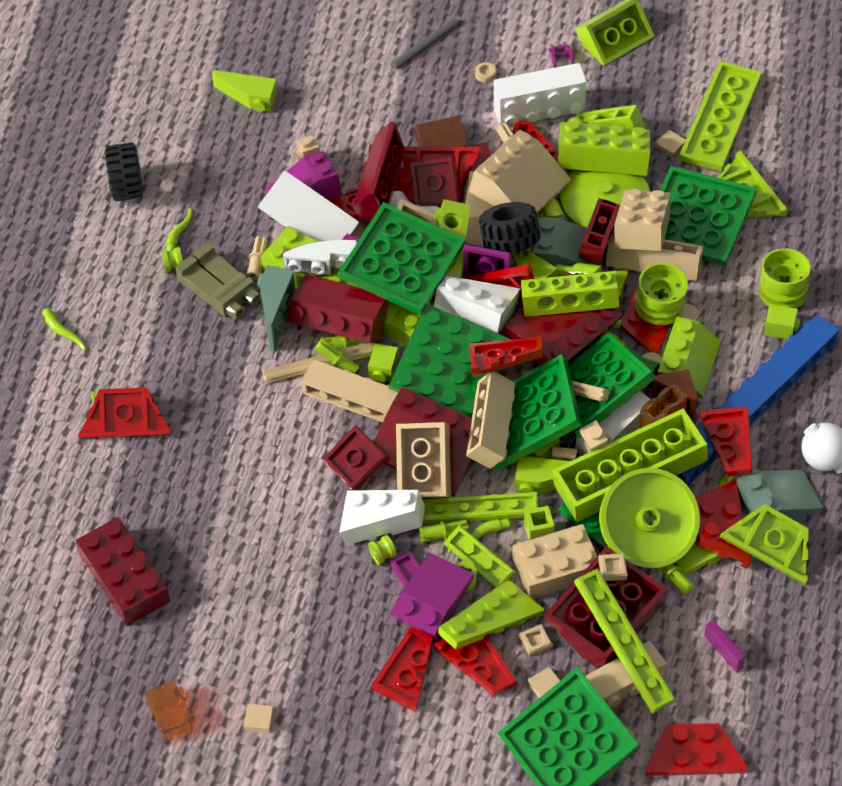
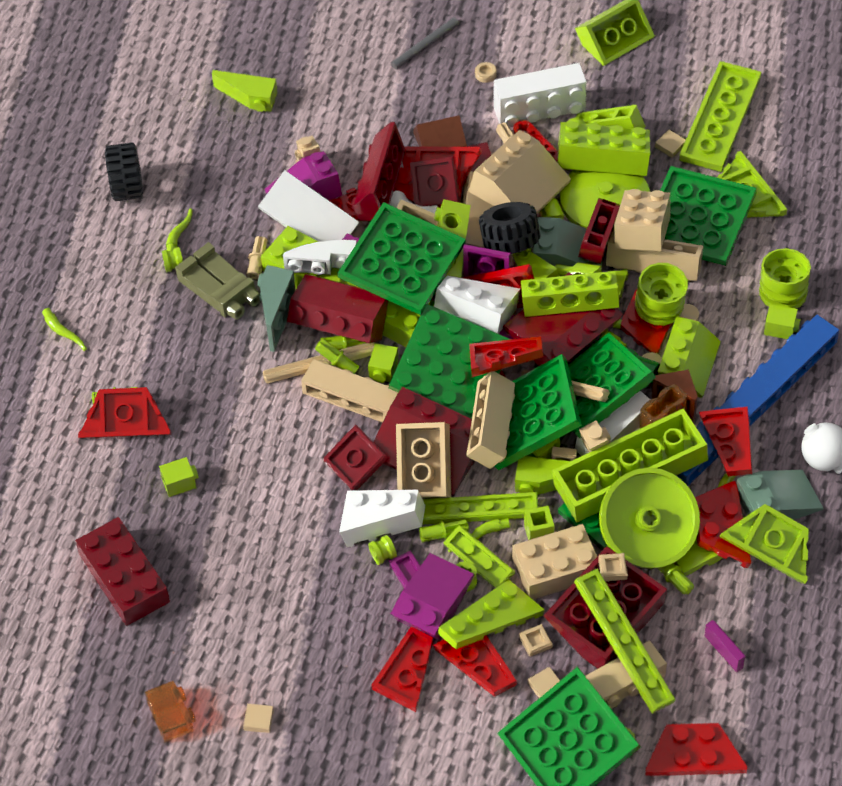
magenta piece [548,42,575,68] -> none
none -> lime brick [159,457,199,497]

